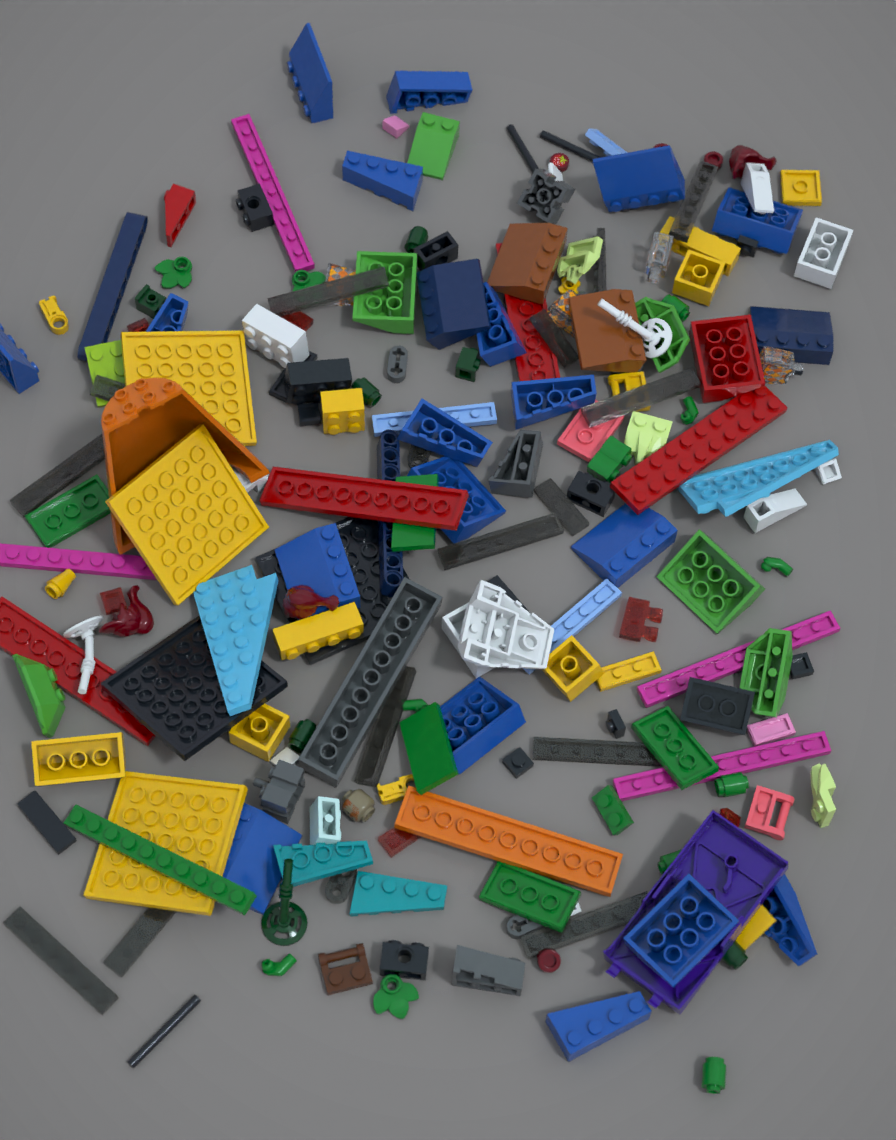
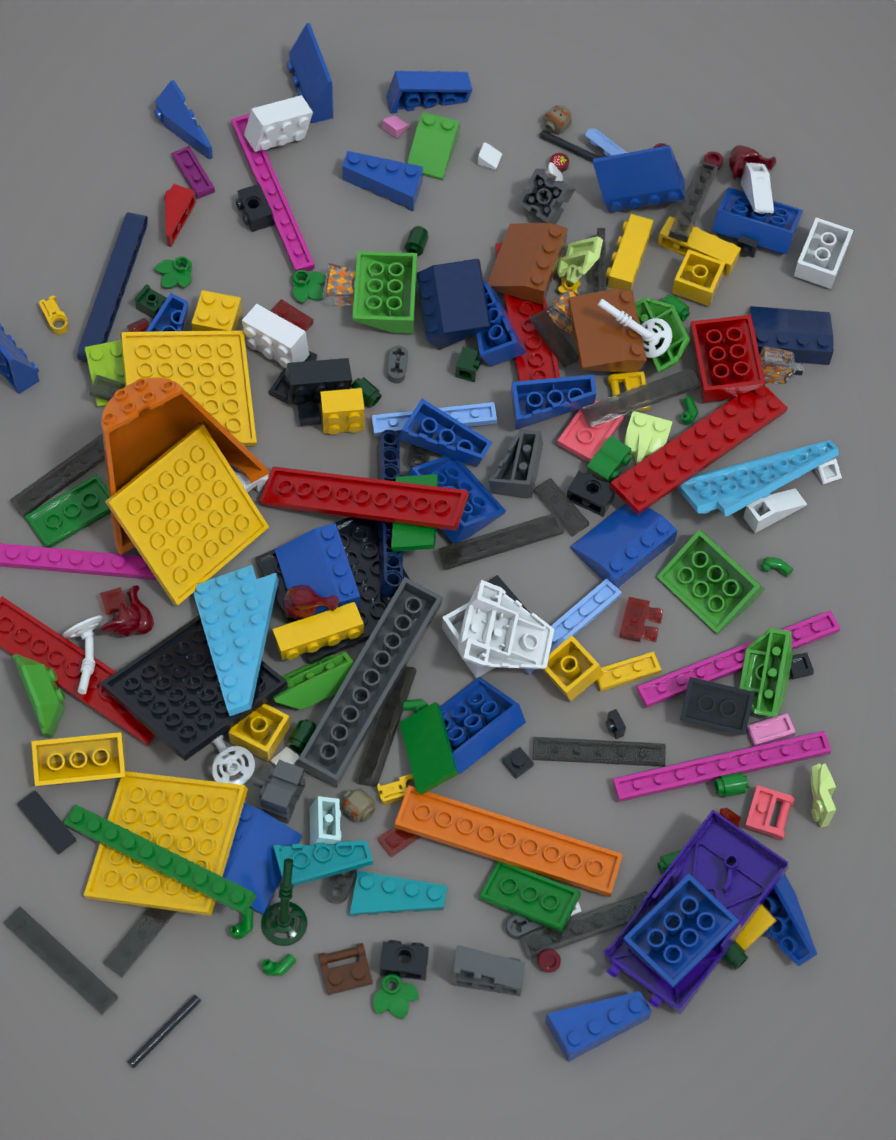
yellow cone [45,569,76,599] -> none
clear smoke tile [267,267,389,317] -> none
black brick [414,231,458,271] -> none
black bar [506,124,539,173] -> none
green plate [592,785,634,835] -> none
green tile [631,706,719,790] -> none
clear torso [645,232,674,284] -> none
green brick [701,1057,726,1094] -> none
yellow tile [780,170,822,206] -> none
none -> blue wedge [154,80,213,160]
none -> magenta tile [172,146,215,199]
none -> yellow brick [191,290,242,331]
none -> white dish [212,735,255,785]
none -> green arm [229,908,253,939]
none -> white brick [244,95,313,152]
none -> bright green wedge [273,652,354,710]
none -> white slope [478,142,502,170]
none -> dark tan head [543,105,572,134]
none -> yellow brick [605,214,654,290]

